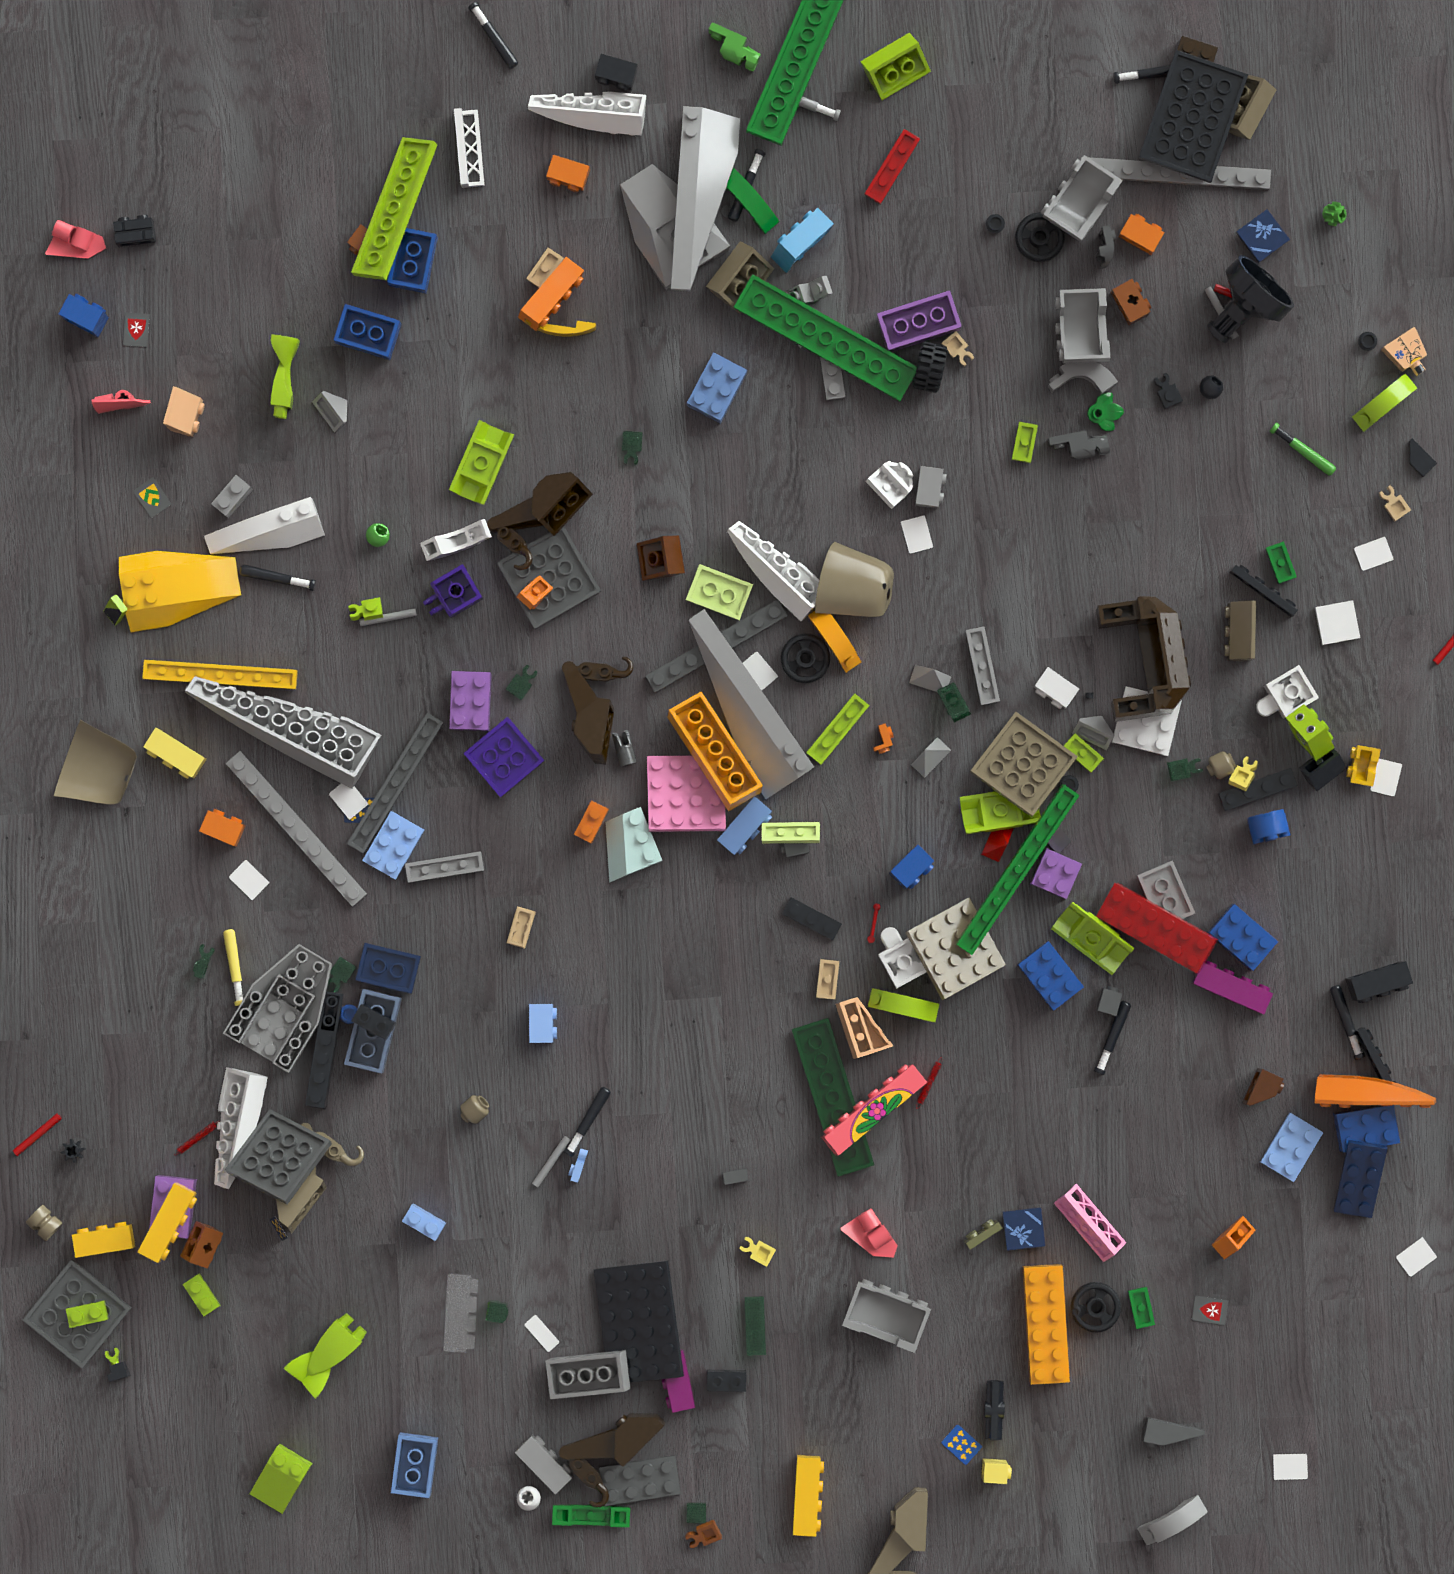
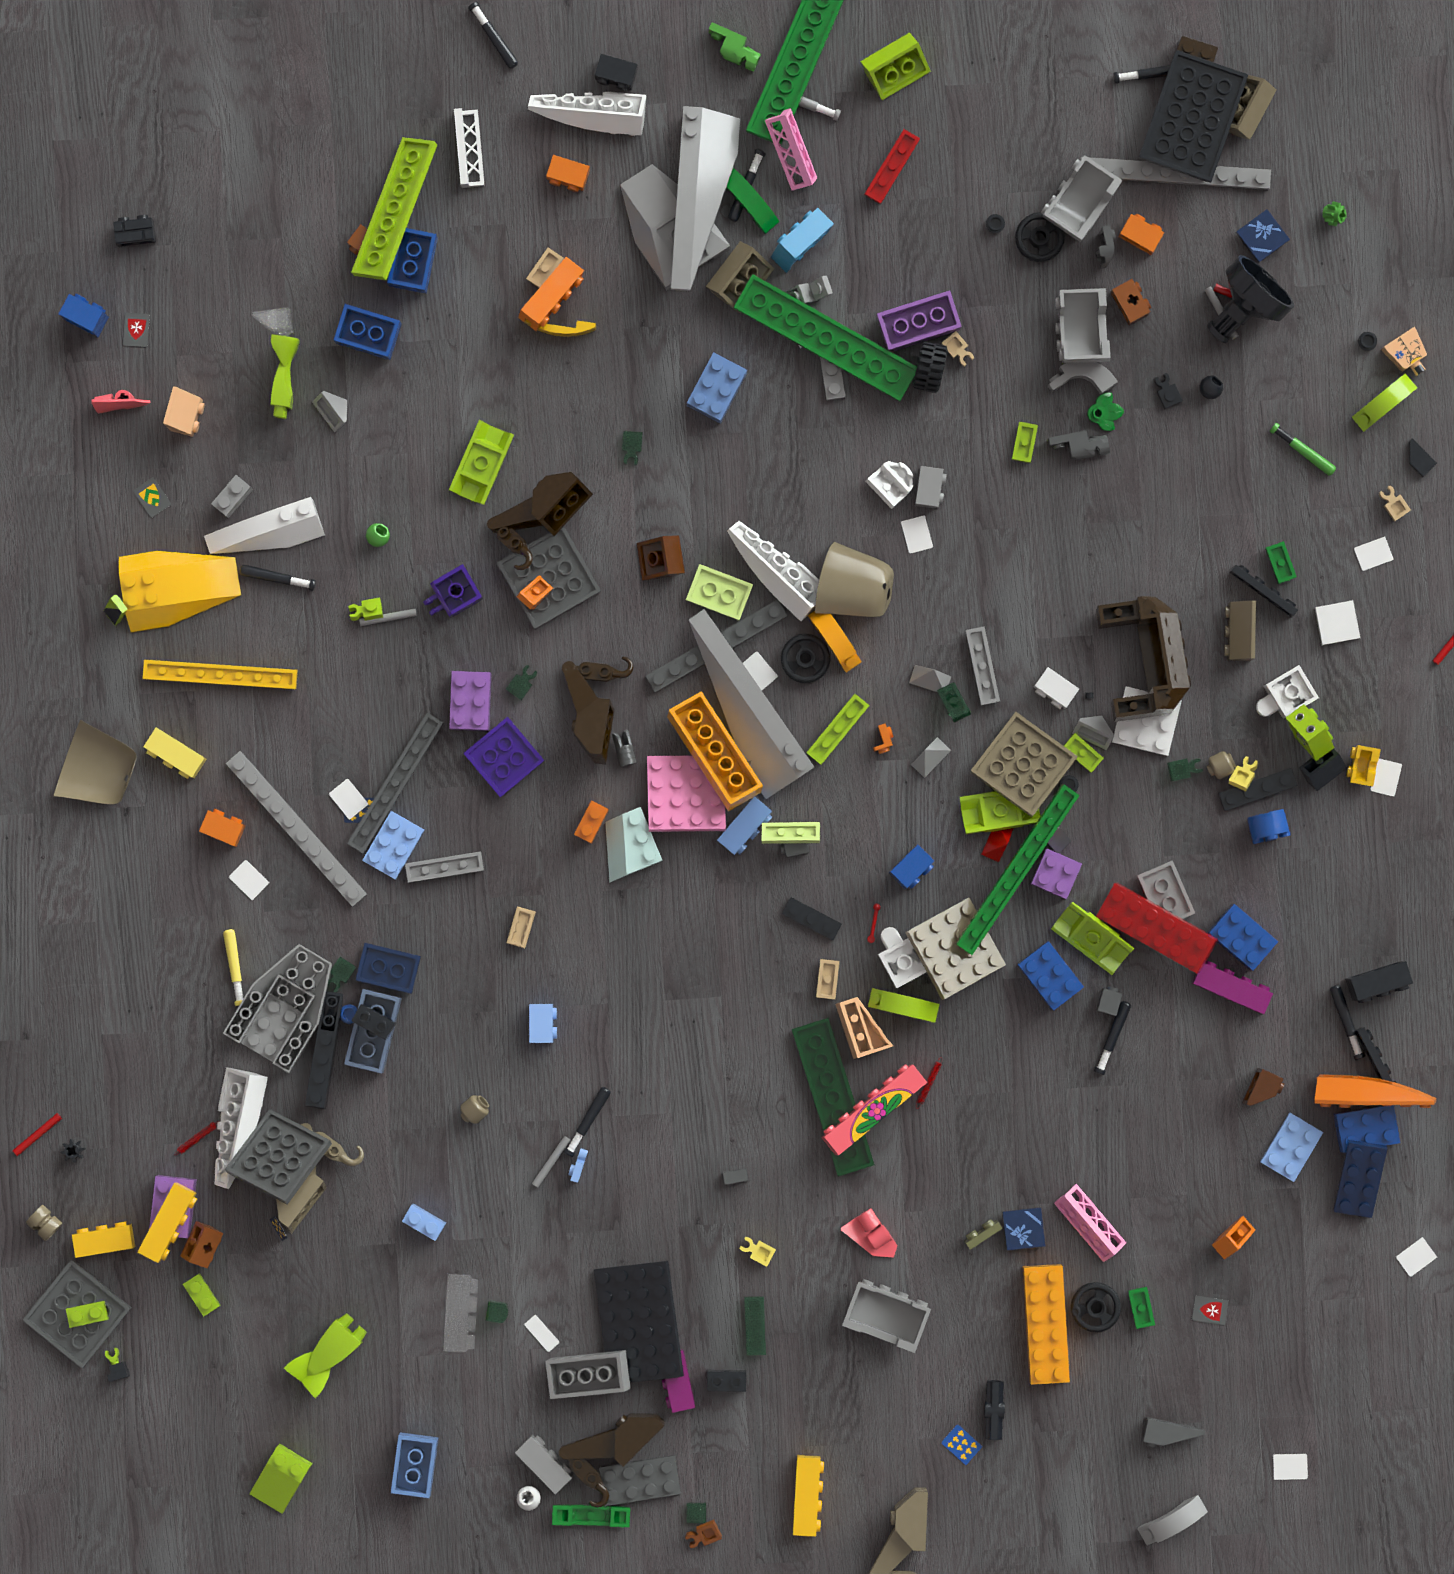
coral panel [45,220,106,259] -> none
light grey wedge [185,676,382,789] -> none
clear green plate [193,944,215,979] -> none
white arch [420,519,492,561] -> none
light yellow brick [982,1459,1012,1484] -> none
none -> clear slope [252,307,294,337]
none -> bright pink fence [765,108,817,190]

